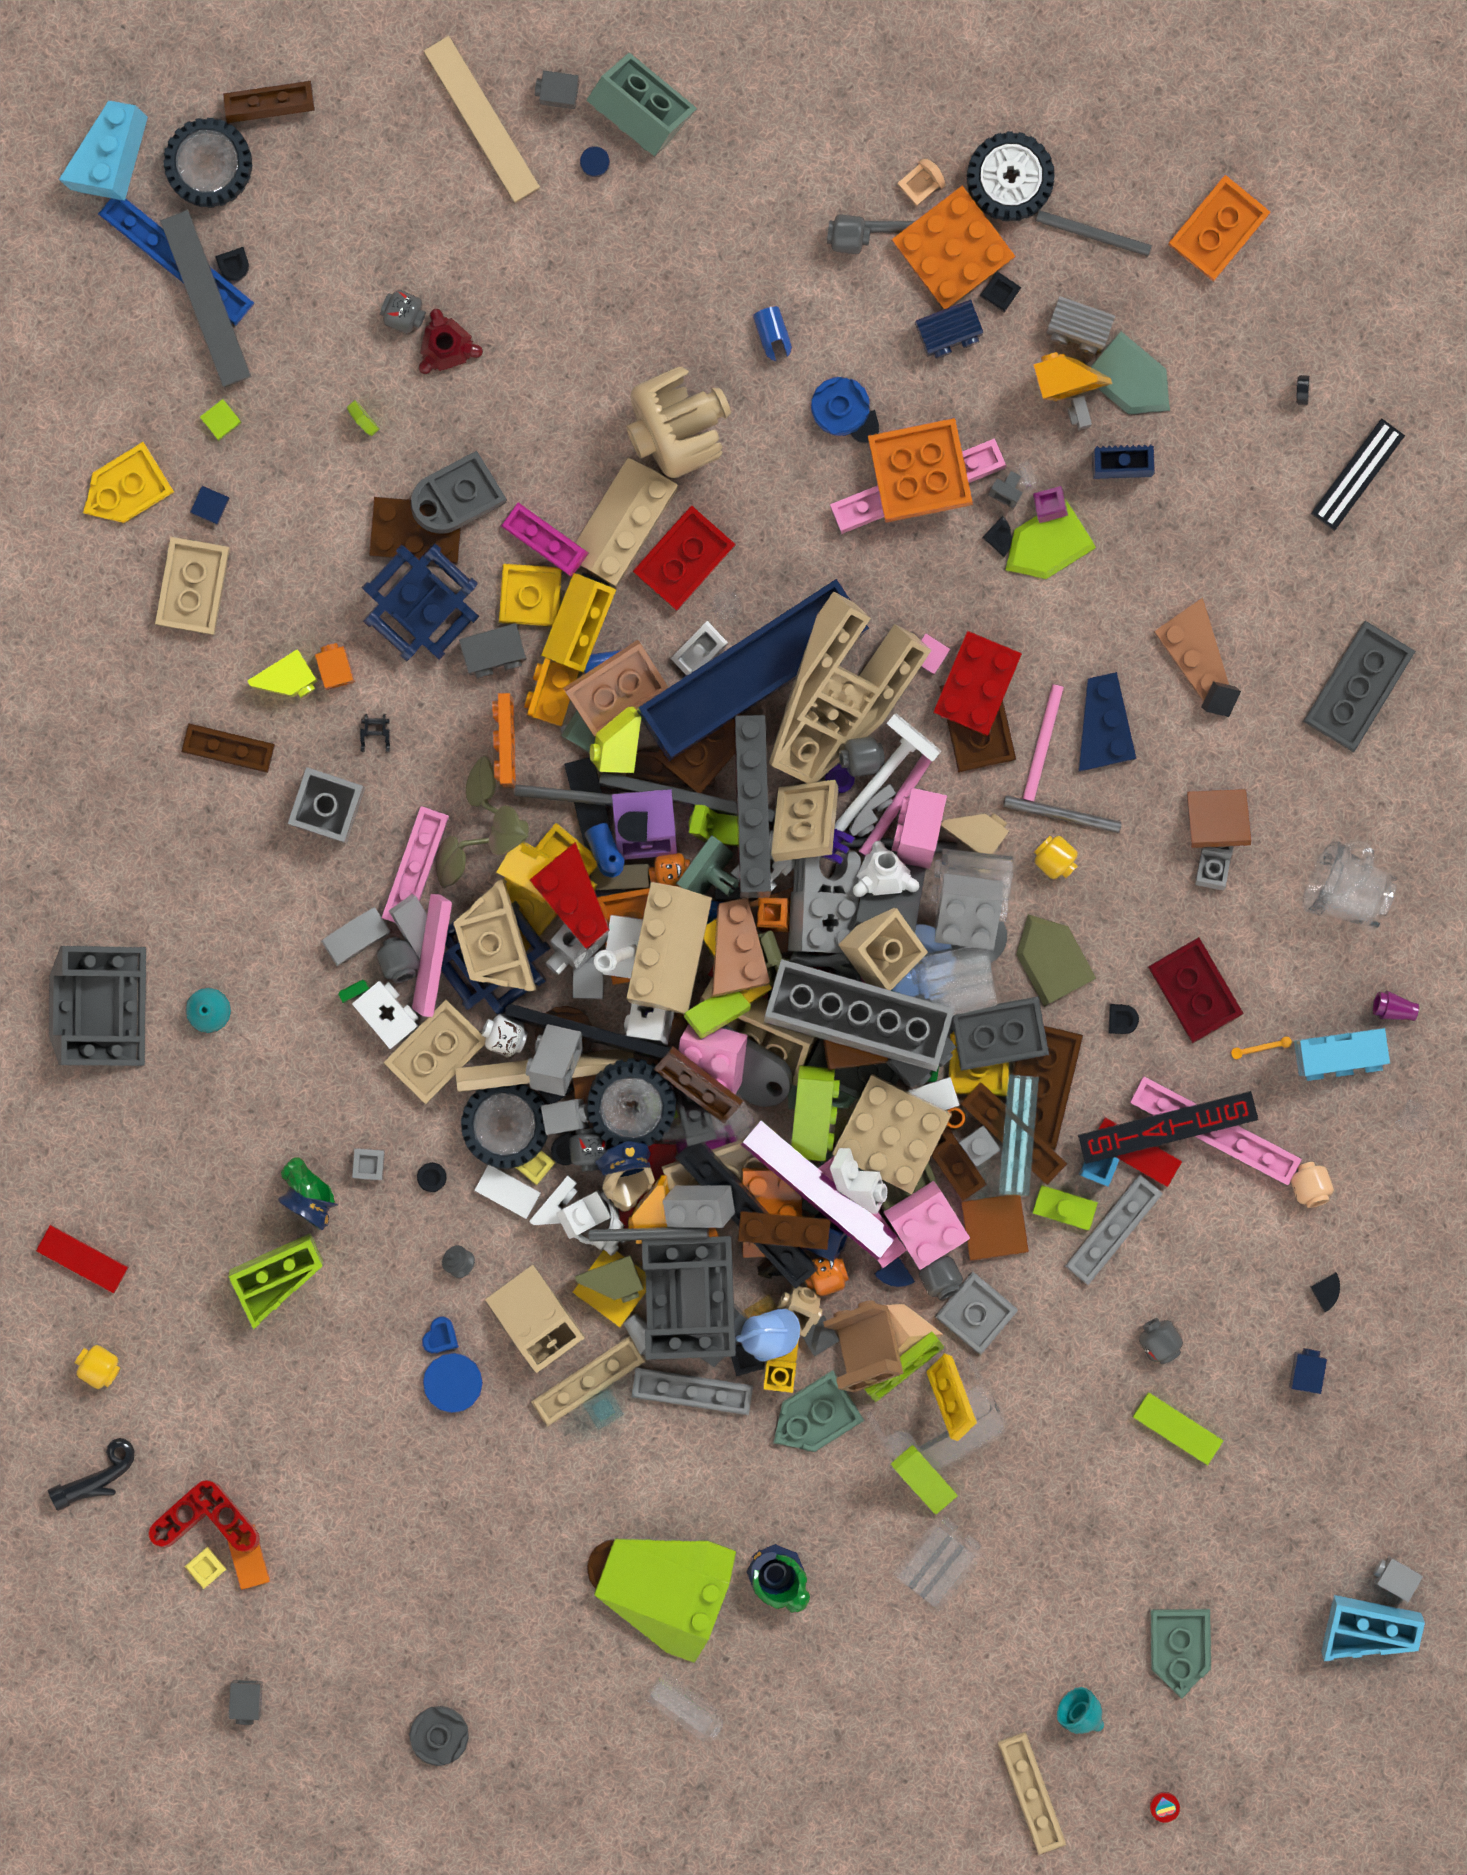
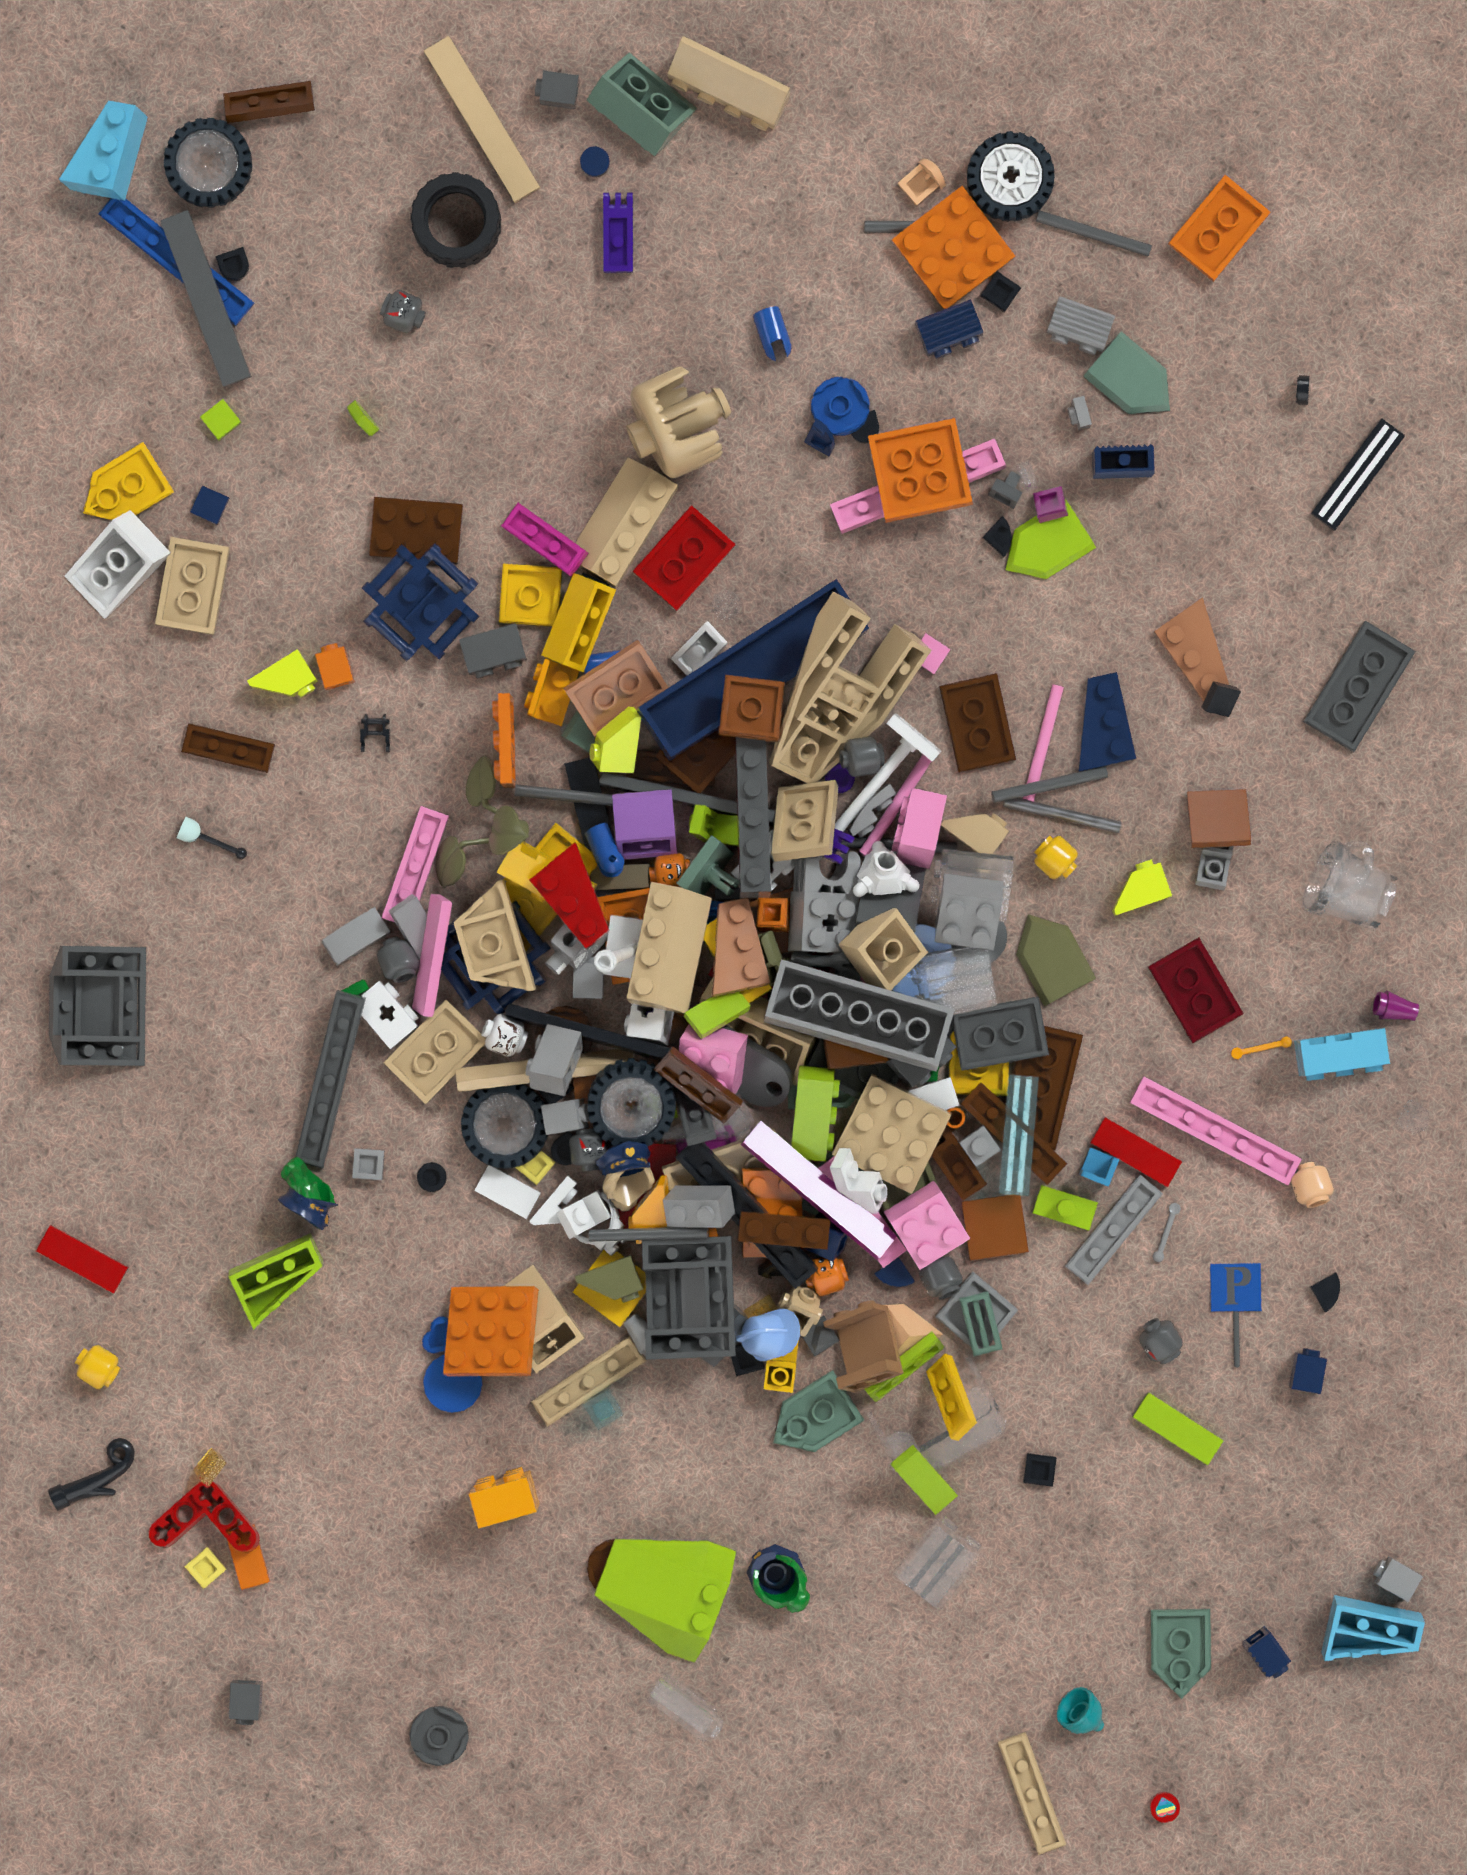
teal helmet [186,988,231,1033] -> none
light grey brick [288,767,365,844] -> none
dark grey tile [411,451,507,534] -> none
dark red rock [418,309,483,374] -> none
dark grey wheel [442,1245,475,1278] -> none
black tile [617,811,648,842] -> none
light grey tile [631,1367,753,1415] -> none
dark grey head [827,214,871,254] -> none
red plate [933,631,1022,736] -> none
light orange slope [1033,352,1112,401] -> none
black tile [1078,1091,1259,1164] -> none
black tile [1108,1004,1139,1034] -> none
none -> white slope [65,510,171,619]
none -> hinge [177,817,247,859]
none -> clear yellow tile [194,1448,227,1486]
none -> dark grey tile [295,990,366,1169]
none -> black tyre [410,172,501,268]
none -> orange plate [443,1286,539,1376]
none -> light orange brick [469,1467,540,1529]
none -> dark purple hinge [603,192,633,273]
none -> tan slope [668,36,790,131]
none -> dark orange tile [718,675,785,742]
none -> dark blue tile [804,418,835,457]
none -> sand green tile [959,1291,1003,1356]
none -> dark grey bar [991,766,1108,803]
none -> black tile [1023,1453,1057,1487]
none -> neon yellow slope [1112,859,1172,916]
none -> light grey hinge [1153,1203,1181,1262]
none -> blue piece [1210,1263,1262,1368]
none -> dark blue brick [1242,1626,1291,1679]

